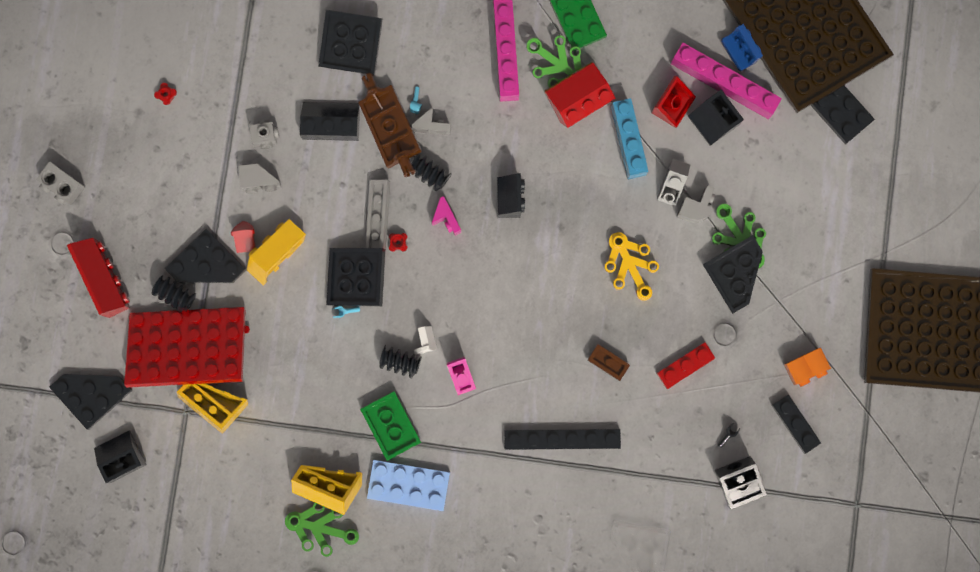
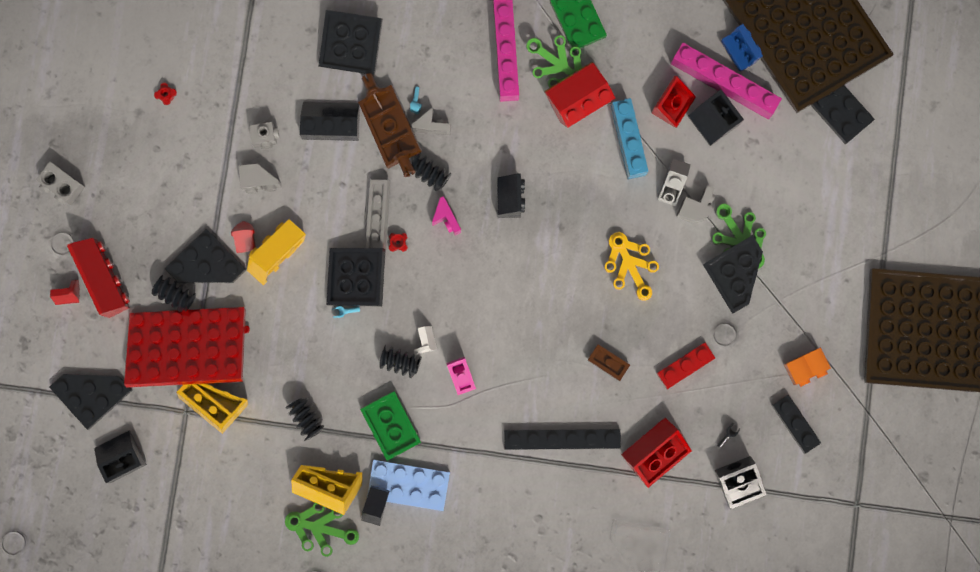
none -> red tile [50,279,80,305]
none -> black piece [285,398,324,441]
none -> black slope [361,485,390,526]
none -> red slope [621,417,692,488]

